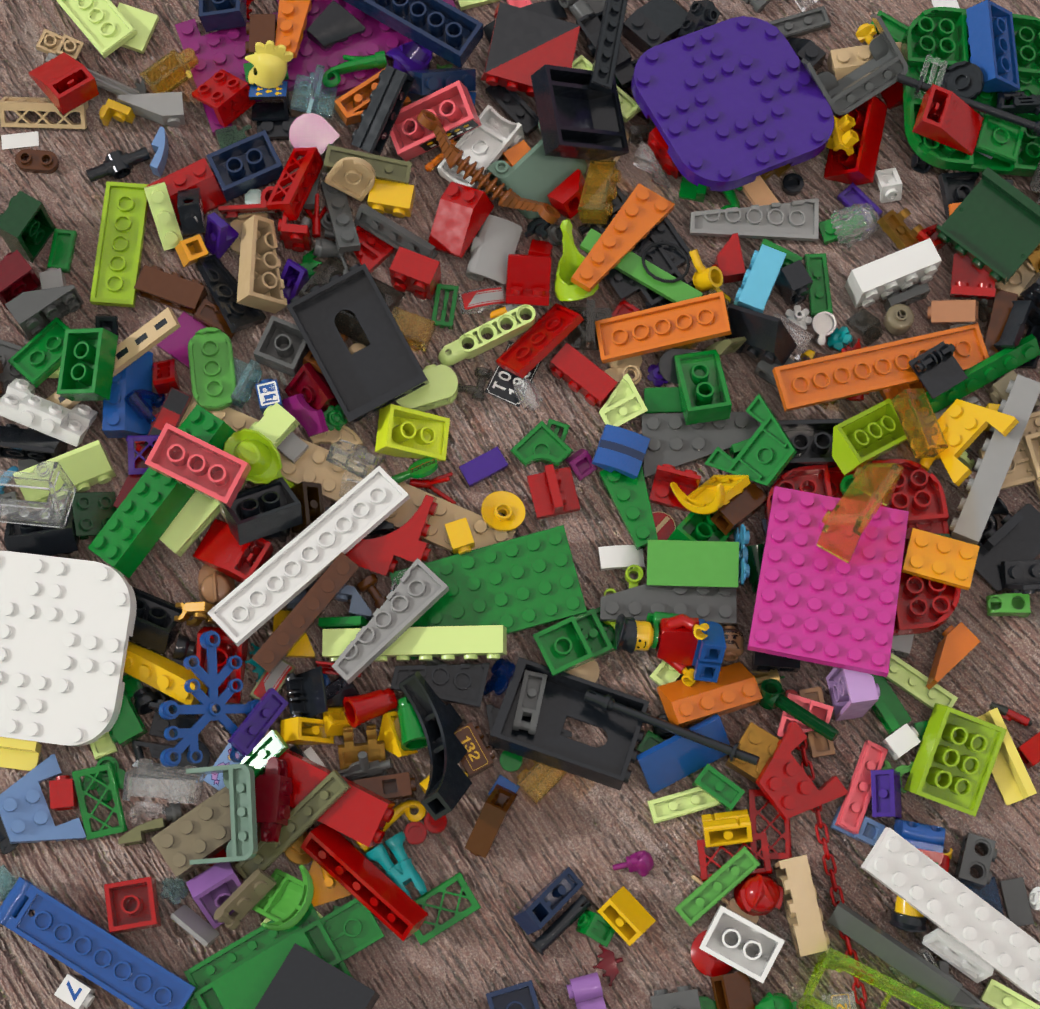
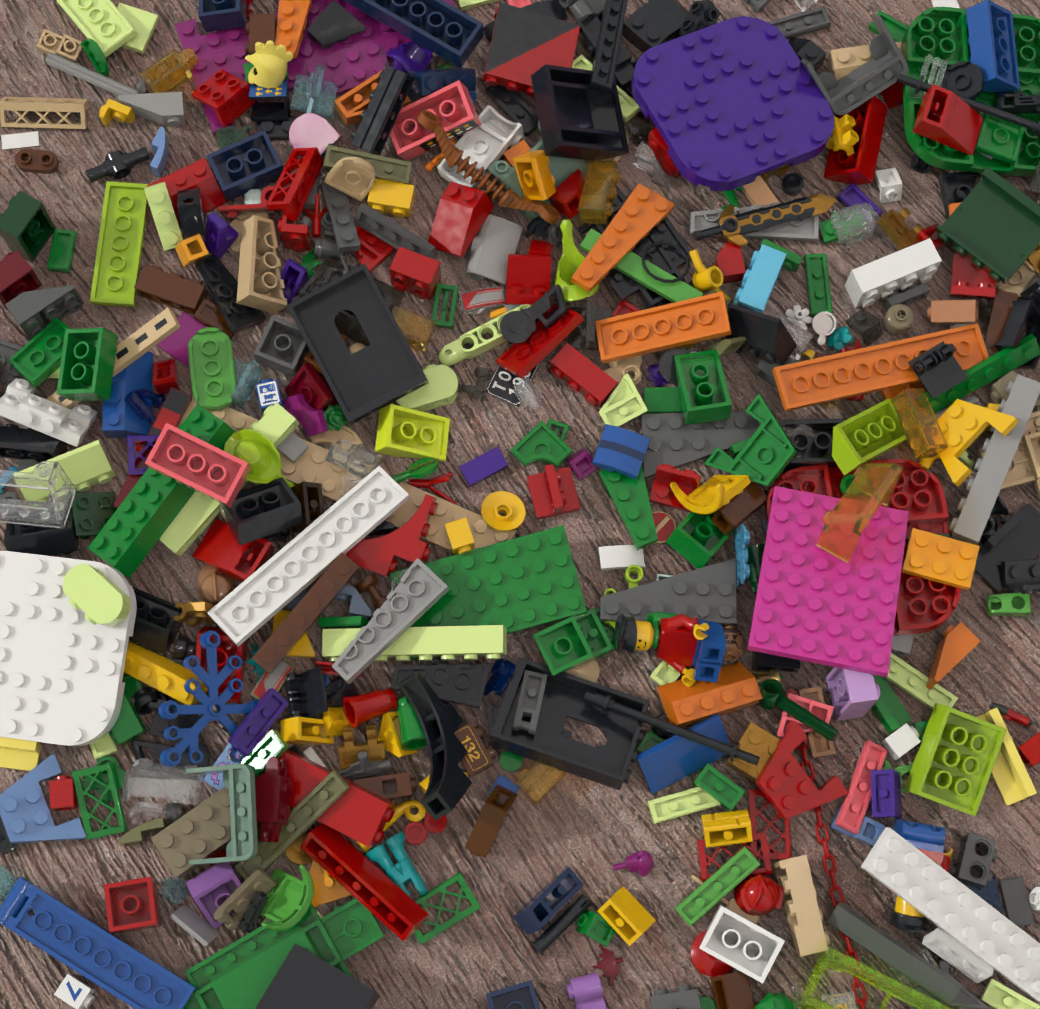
red slope [28,52,99,115] -> none
light grey brick [39,268,67,289] -> none
black slope [95,314,119,338] -> none
green plant [322,51,388,88] -> none
bright green tile [647,540,739,588] -> none
green panel [679,176,707,203] -> none
black brick [775,260,813,306] -> none
yellow plate [855,23,877,45] -> none
none -> yellowish green brick [63,564,131,626]
none -> green tile [81,38,109,77]
none -> black axle [239,891,268,933]
none -> black piece [500,284,568,343]
none -> light orange slope [513,150,556,201]
none -> sword [694,193,836,246]

